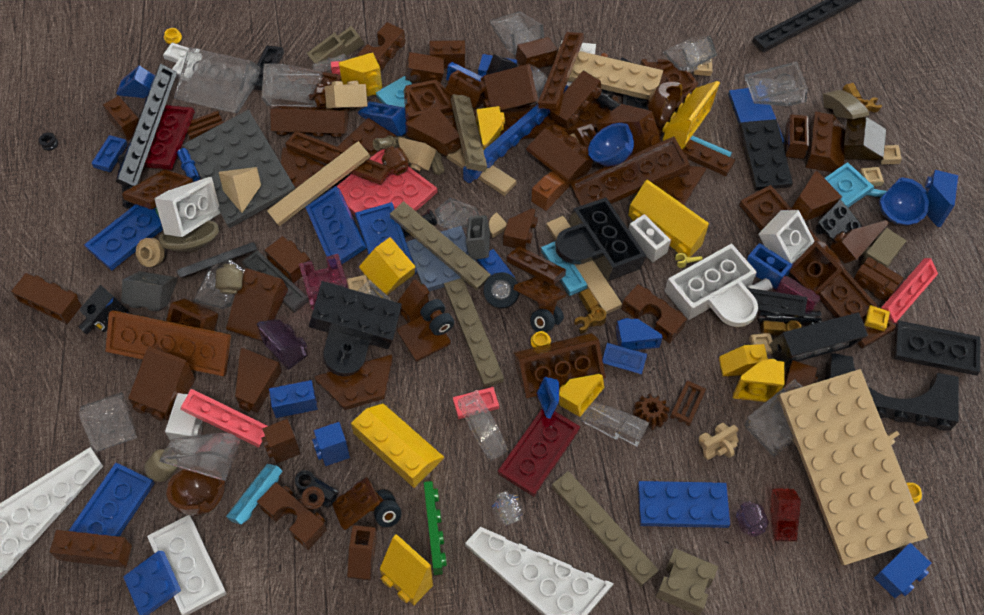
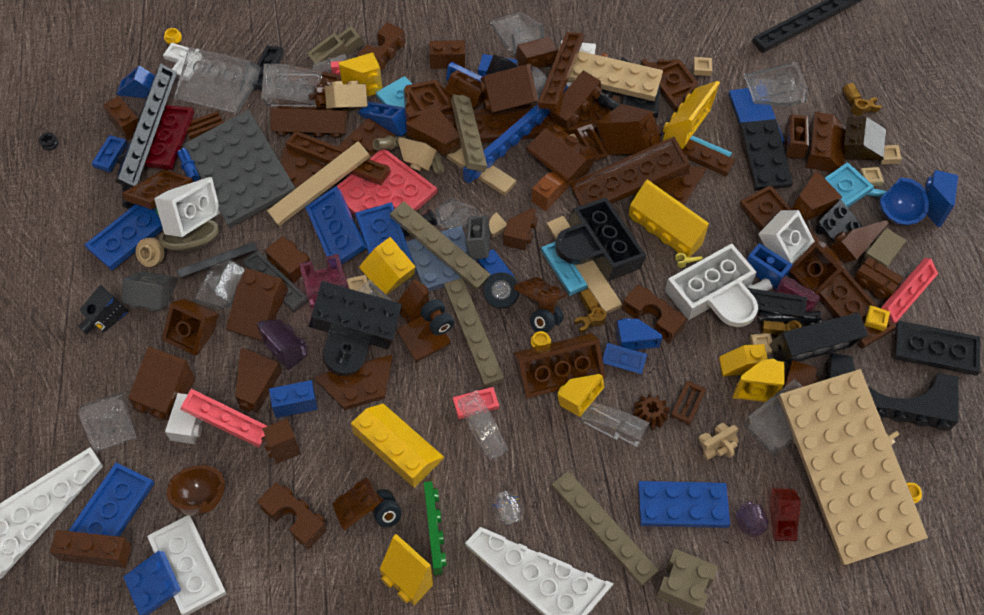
reddish brown brick [11,273,82,324] -> none
dark orange plate [105,311,231,376] -> none
dark tan head [144,449,178,482] -> none
clear slope [160,433,241,481] -> none
dark tan head [215,264,243,294] -> none
tan slope [219,167,261,213] -> none
medium azure plate [226,464,283,525] -> none
black piece [295,470,339,509] -> none
reddish brown plate [302,486,324,509] -> none
blue brick [312,422,350,466] -> none
reddish brown slope [347,525,378,580] -> none
reddish brown head [381,146,409,176] -> none
reddish brown brick [405,52,444,83] -> none
yellow slope [476,106,505,150] -> none
dark red plate [498,408,581,497] -> none
reddish brown plate [507,246,566,286] -> none
blue slope [537,377,559,419] -> none
blue cylinder [588,123,634,167] -> none
white brick [629,214,671,262] -> none
reddish brown cylinder [647,82,683,128] -> none
clear slope [663,35,717,72] -> none
dark tan slope [823,90,869,119] -> none
blue brick [874,543,931,598] -> none

